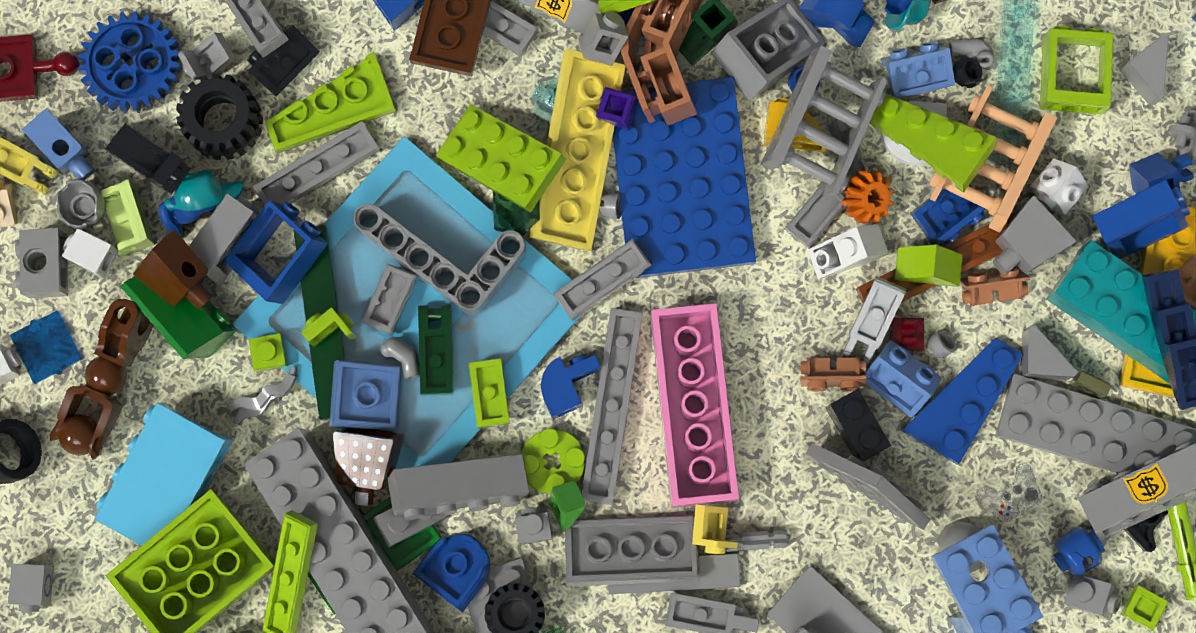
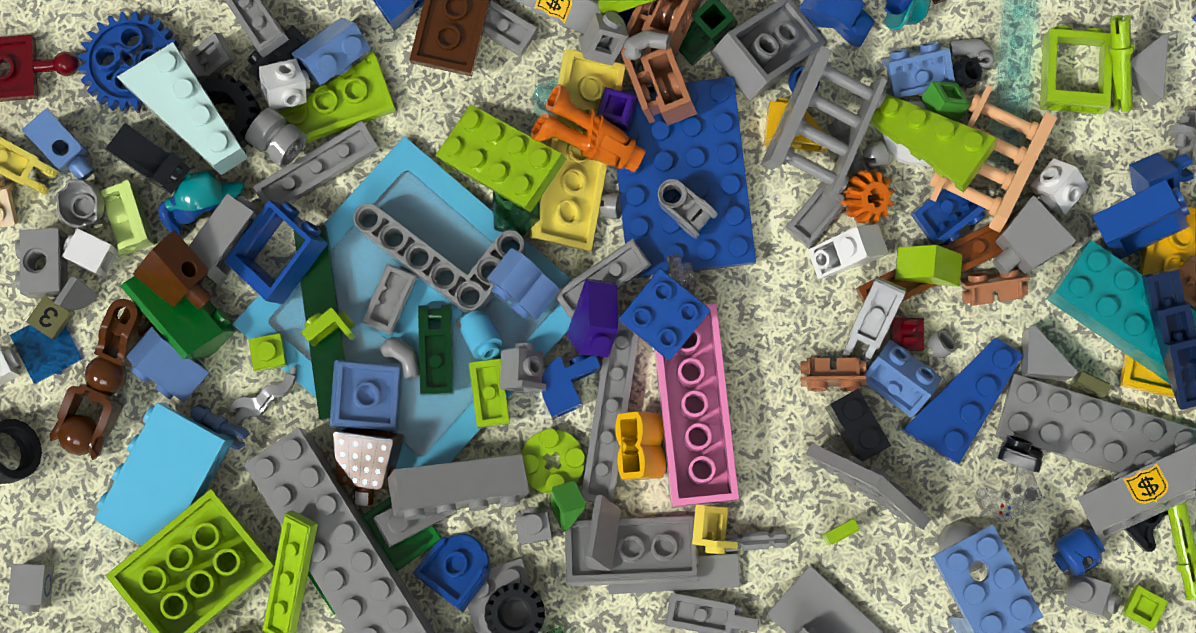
none -> olive tile [26,295,74,341]
none -> light grey tile [54,276,99,310]
none -> light aqua wedge [117,42,248,175]
none -> medium blue brick [126,326,209,402]
none -> medium blue piece [190,404,250,450]
none -> light grey wheel [245,108,307,168]
none -> white brick [259,59,310,110]
none -> medium blue brick [291,17,371,85]
none -> medium azure brick [460,310,503,360]
none -> medium blue brick [487,248,560,321]
none -> light grey brick [500,343,546,393]
none -> orange piece [531,84,646,172]
none -> dark purple slope [566,278,618,357]
none -> light grey slope [585,495,621,571]
none -> yellow brick [615,412,666,480]
none -> blue bracket [618,267,710,360]
none -> light grey arm [623,30,671,60]
none -> light grey piece [658,179,718,239]
none -> clear piece [667,253,697,293]
none -> lime tile [821,518,860,546]
none -> light grey hinge [863,141,889,168]
none -> bright green slope [922,81,970,121]
none -> black piece [997,435,1044,473]
none -> lime pin [1108,15,1135,112]

